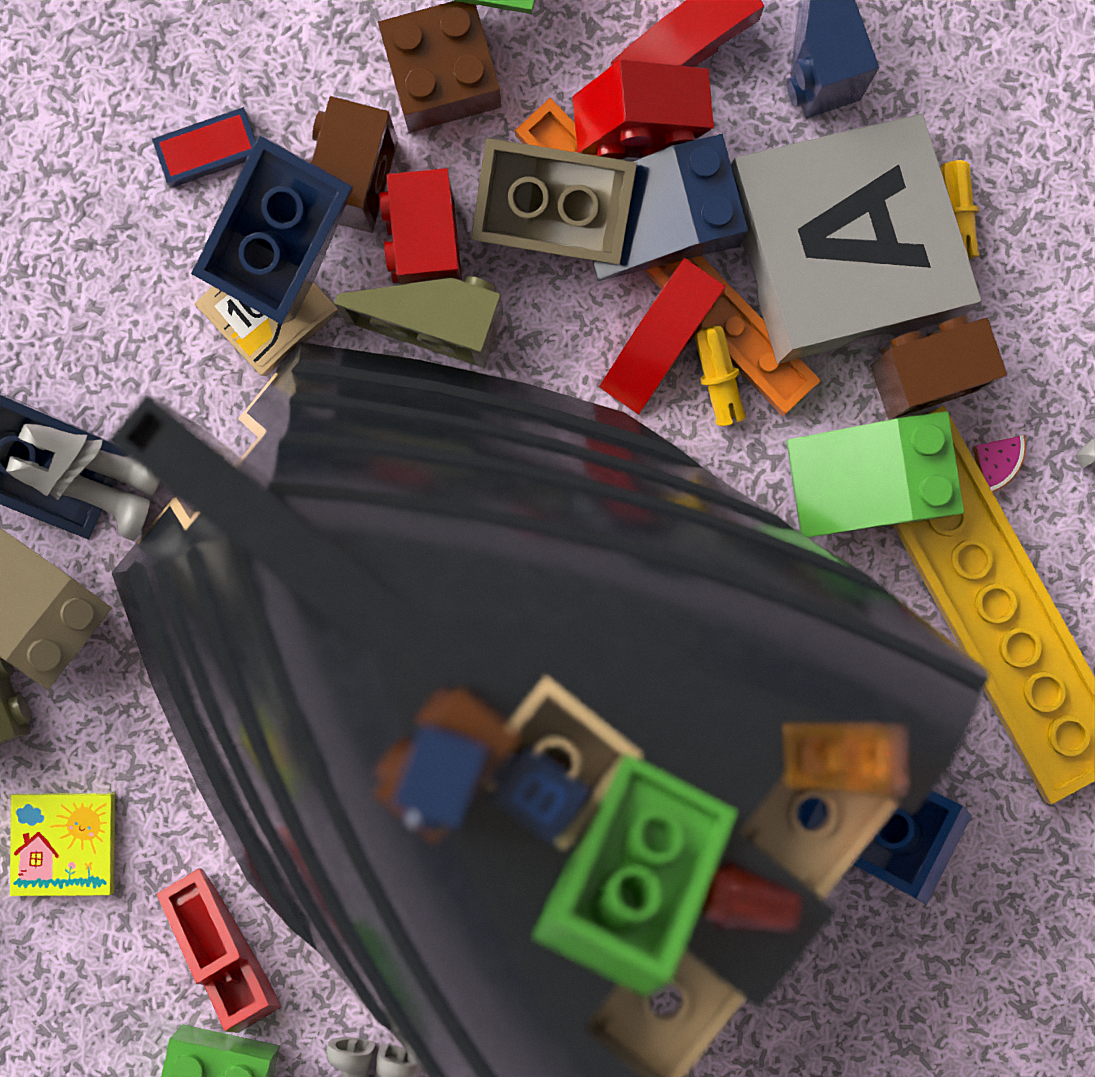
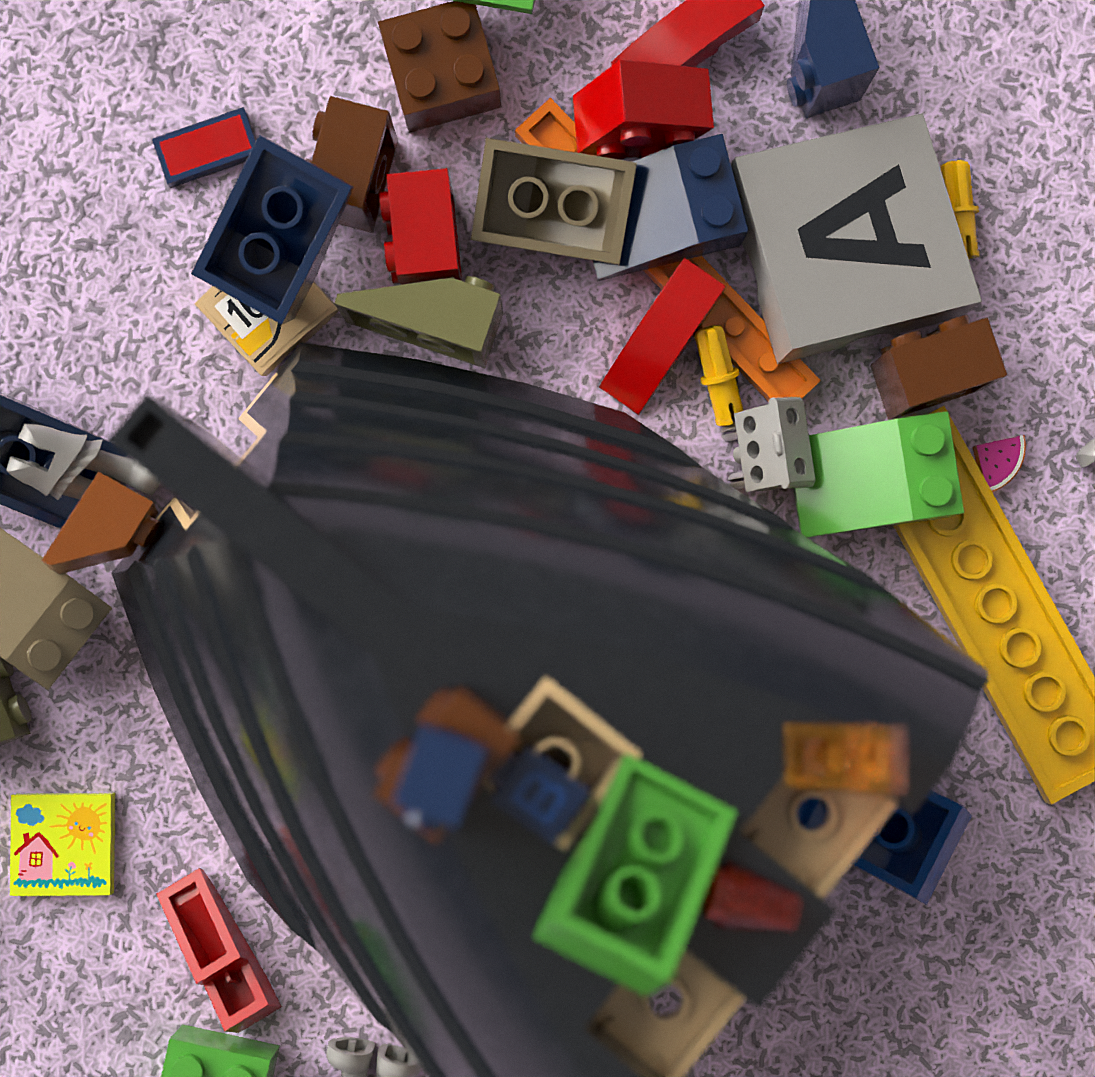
none -> dark orange slope [42,472,160,574]
none -> light grey piece [721,397,816,492]

